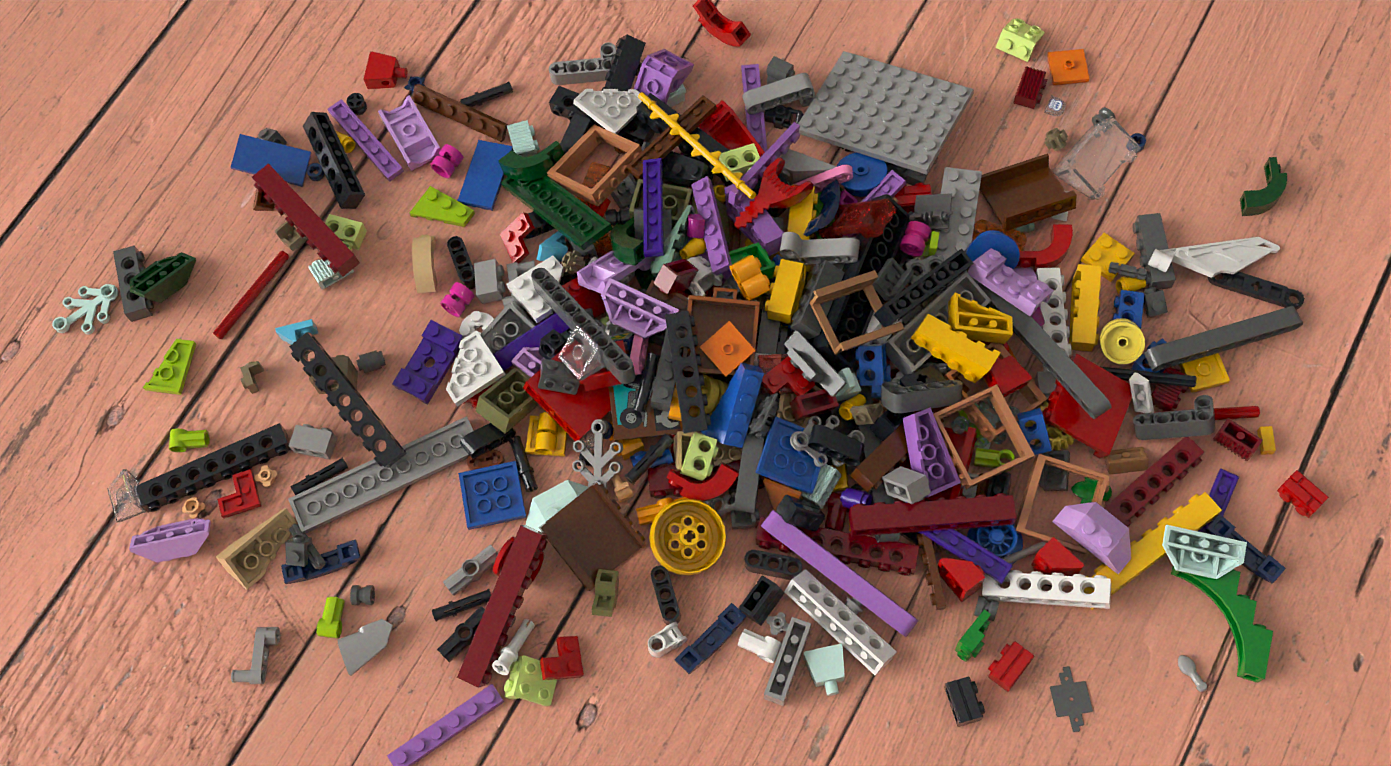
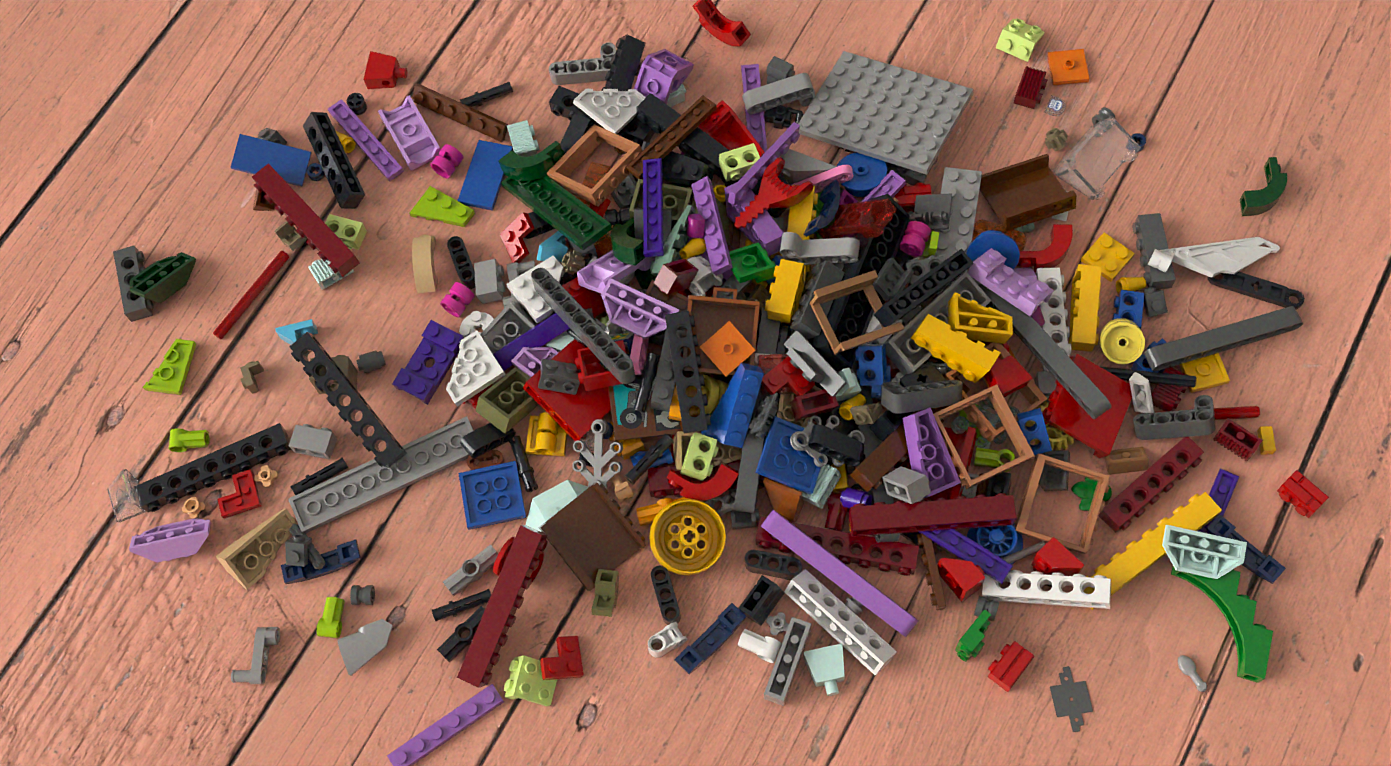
light aqua plant [52,284,118,335] -> none
dark blue plate [404,76,426,93] -> none
white pin [492,619,535,675] -> none
black brick [539,329,568,360] -> none
clear slope [558,325,605,381] -> none
yellow plant [638,92,756,199] -> none
light orange brick [729,255,770,301] -> none
black brick [776,495,825,532] -> none
black brick [944,677,985,727] -> none
lavender wedge [1052,502,1131,574] -> none
dark grey axle [1108,262,1147,280] -> none

